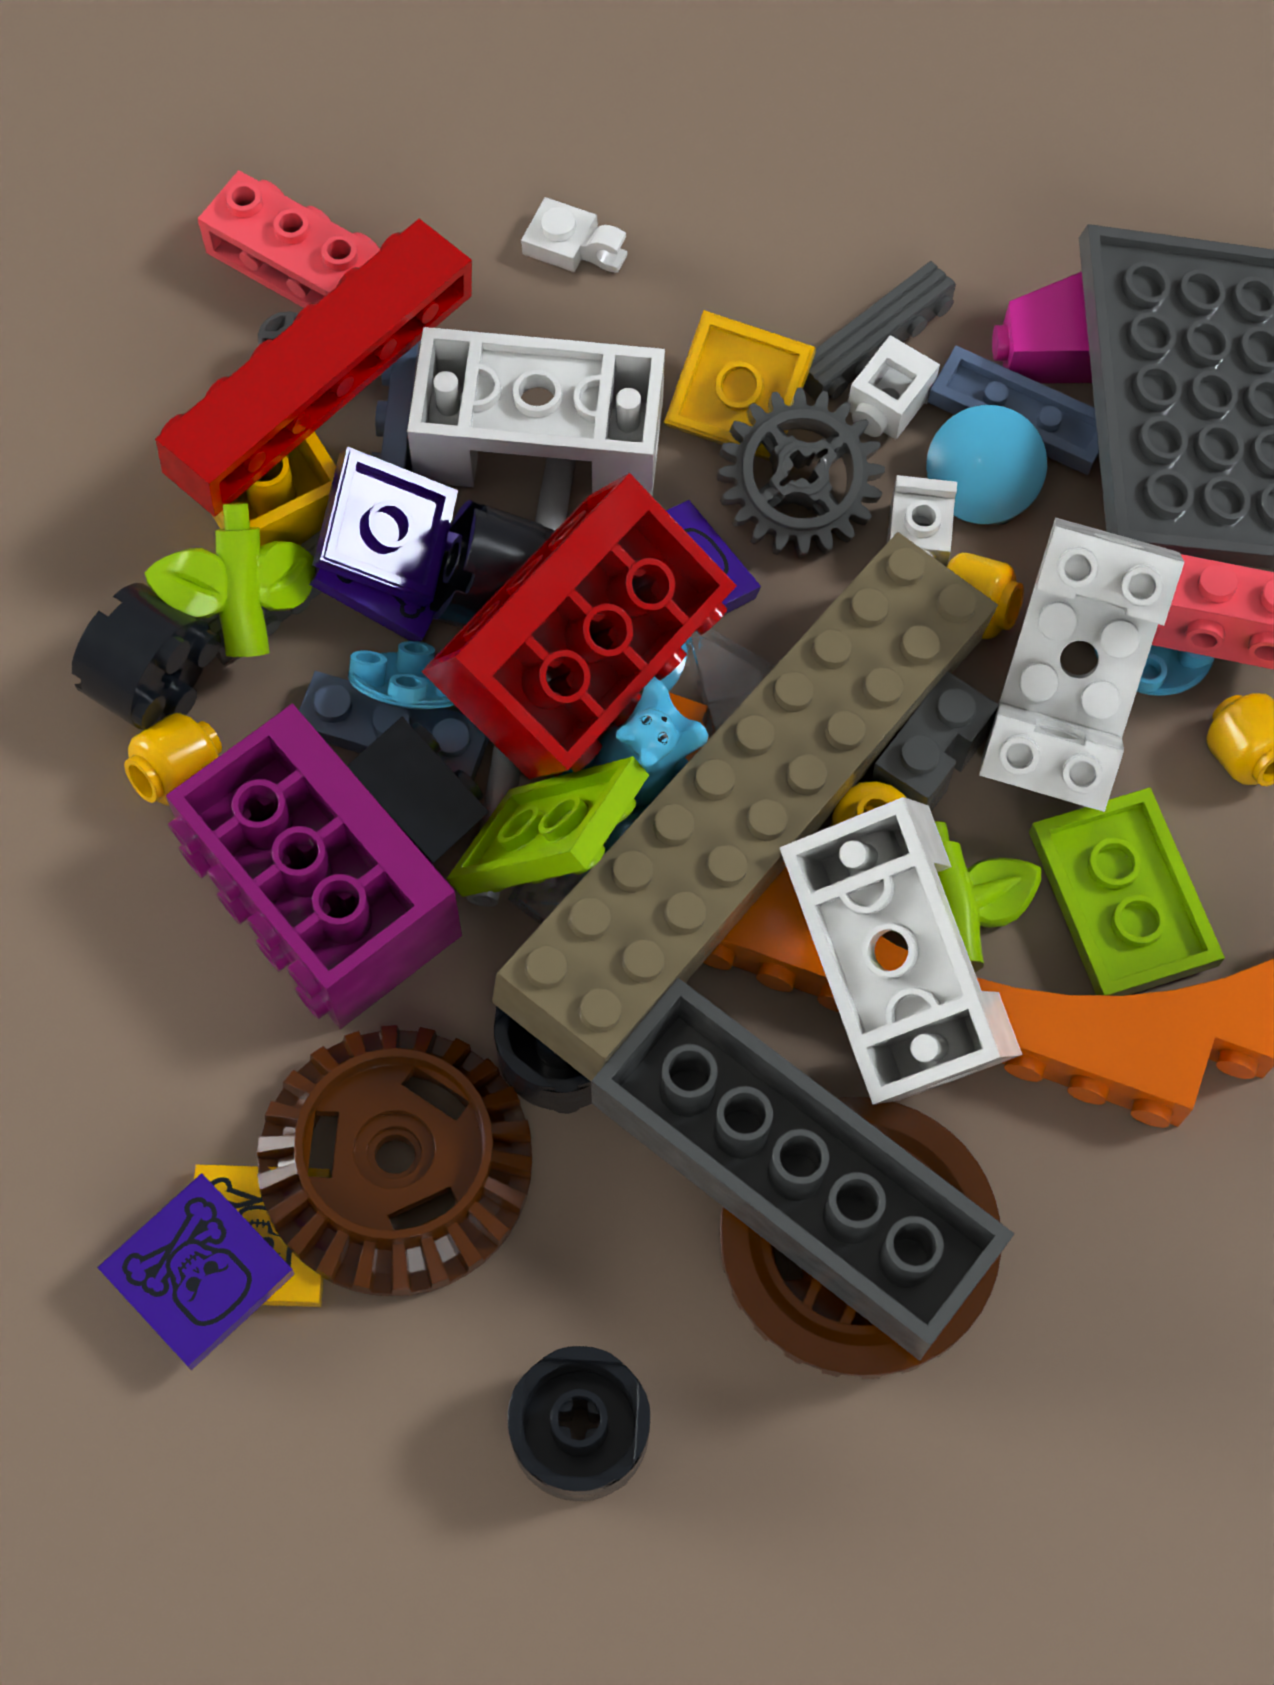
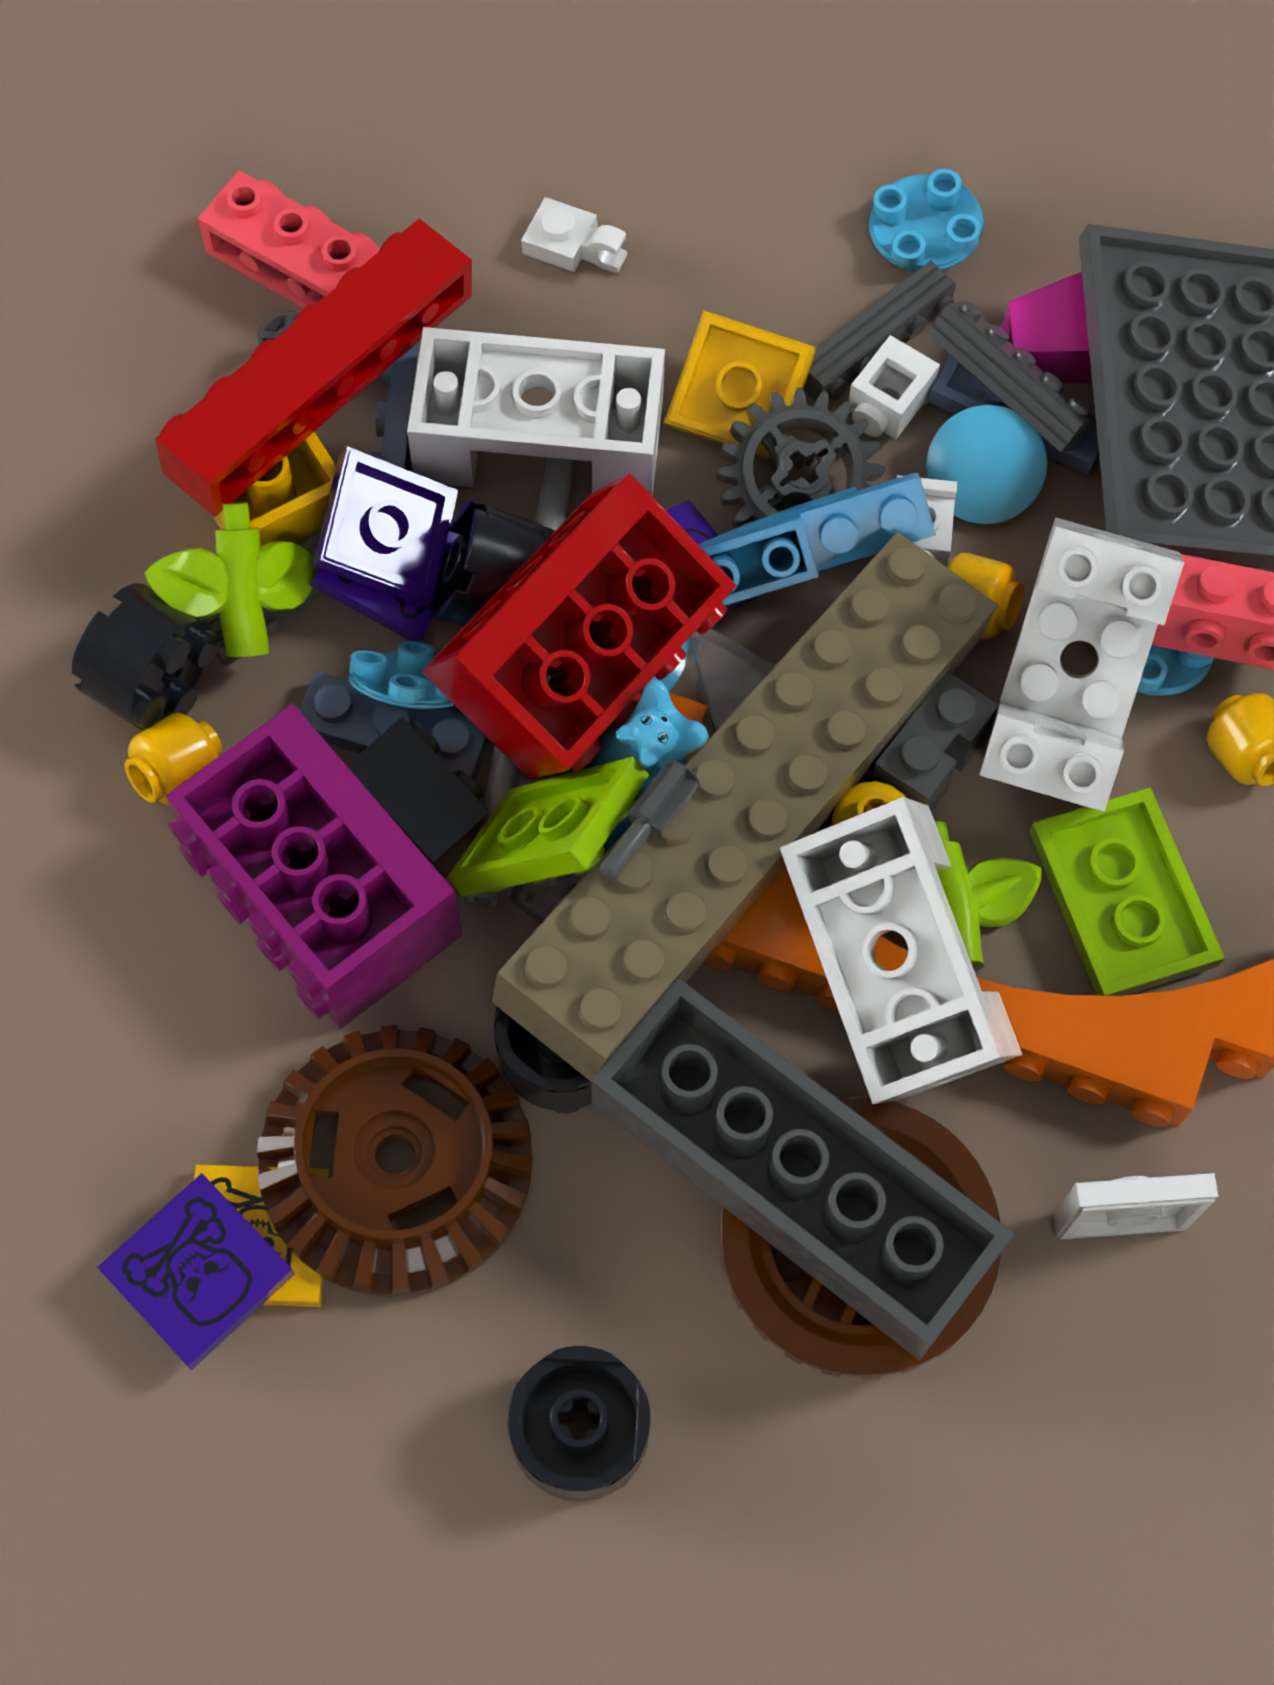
none -> dark grey axle [600,761,700,880]
none -> dark azure slope [699,472,936,606]
none -> medium azure dish [869,168,984,272]
none -> dark grey piece [927,301,1096,452]
none -> white plate [1052,1173,1218,1240]

